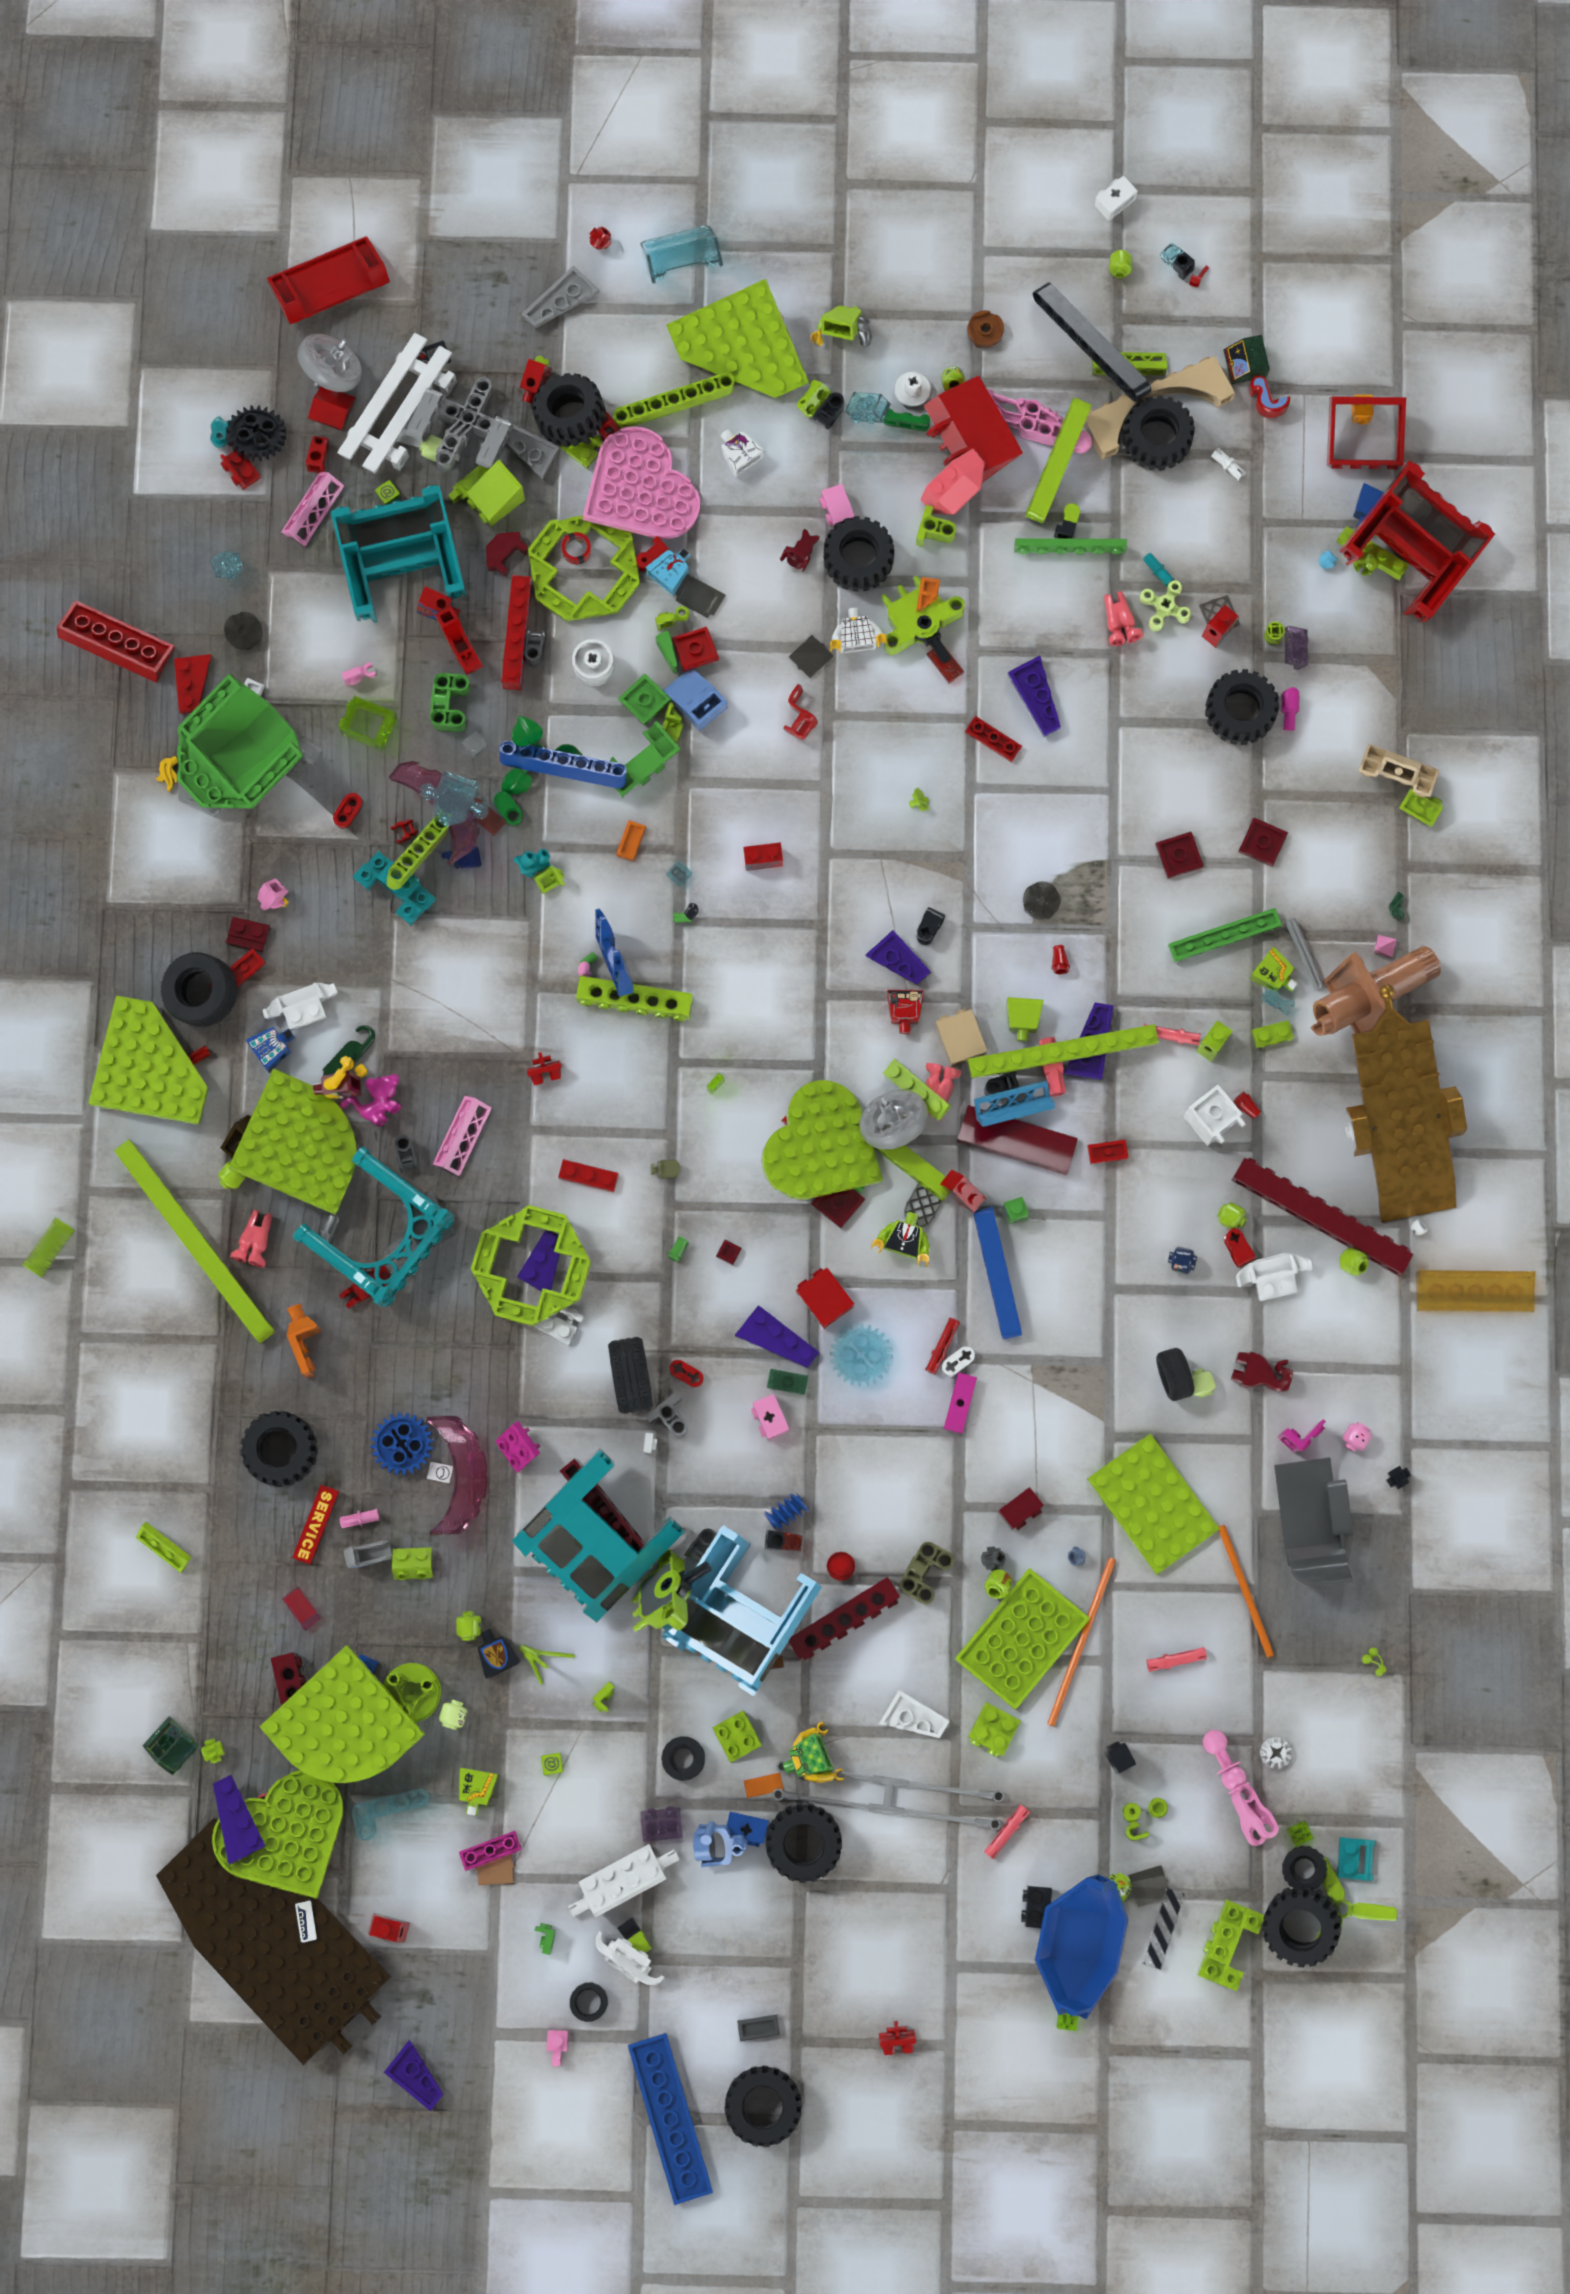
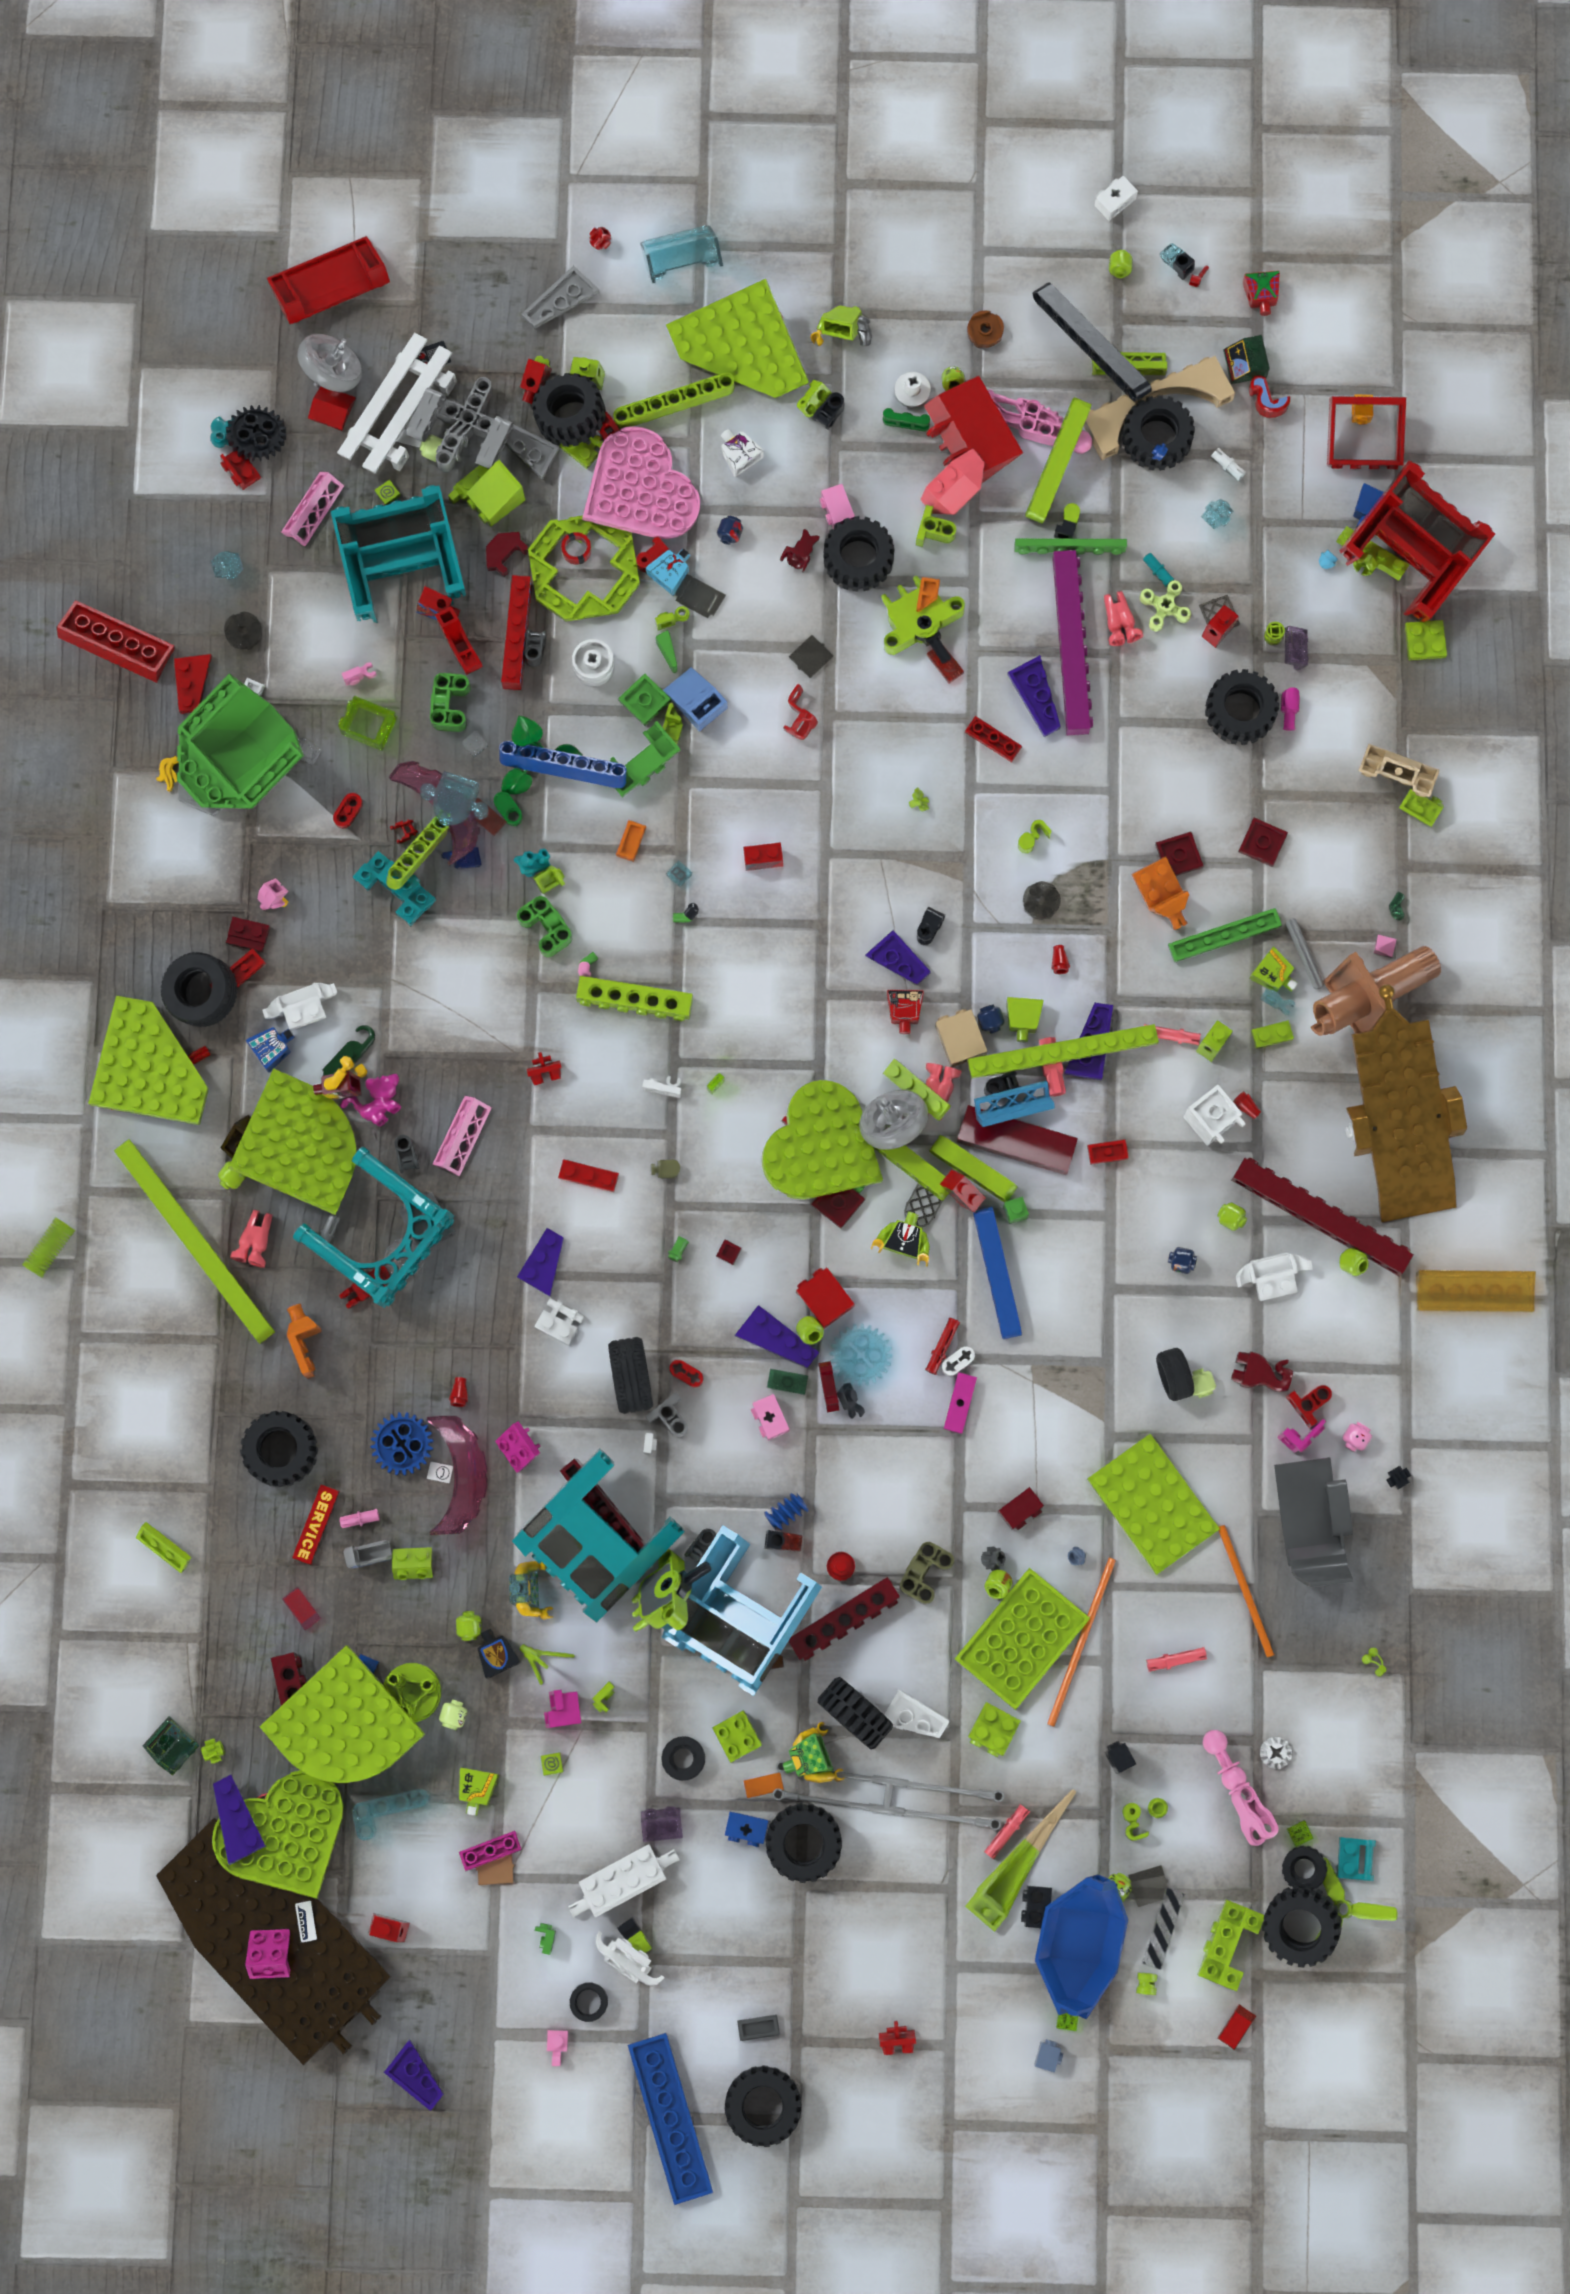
red leg [305,436,329,473] -> none
lime plate [471,1205,592,1326] -> none
blue wedge [595,908,634,997] -> none
red plate [672,626,719,671] -> none
medium blue piece [693,1821,748,1867] -> none
white torso [830,608,888,654] -> none
clear light blue brick [845,392,891,424] -> none
red piece [1224,1229,1255,1268] -> none
white hinge [1410,1219,1428,1236] -> none
none -> dark pink bracket [245,1929,290,1979]
none -> red cone [449,1377,468,1407]
none -> torso [509,1561,553,1620]
none -> bright green beam [517,896,572,957]
none -> dark pink plate [544,1690,581,1728]
none -> lime torso [570,357,605,390]
none -> white plate [642,1076,682,1098]
none -> dark blue head [717,516,743,545]
none -> lime head [796,1316,824,1345]
none -> black tyre [817,1677,893,1750]
none -> dark red piece [818,1361,840,1413]
none -> black plate [837,1383,865,1419]
none -> lime beam [929,1135,1018,1202]
none -> lime plate [965,1789,1076,1932]
none -> dark blue head [977,1004,1005,1034]
none -> lime leg [1018,820,1051,853]
none -> sand blue brick [1034,2039,1063,2073]
none -> magenta brick [1052,550,1093,736]
none -> orange plate [1131,857,1189,930]
none -> lime wheel [1136,1972,1158,1995]
none -> blue plate [1152,443,1168,461]
none -> clear light blue brick [1201,499,1234,529]
none -> red tile [1217,2004,1256,2050]
none -> red torso [1242,271,1280,316]
none -> red tile [1286,1385,1332,1428]
none -> lime plate [1405,620,1447,661]

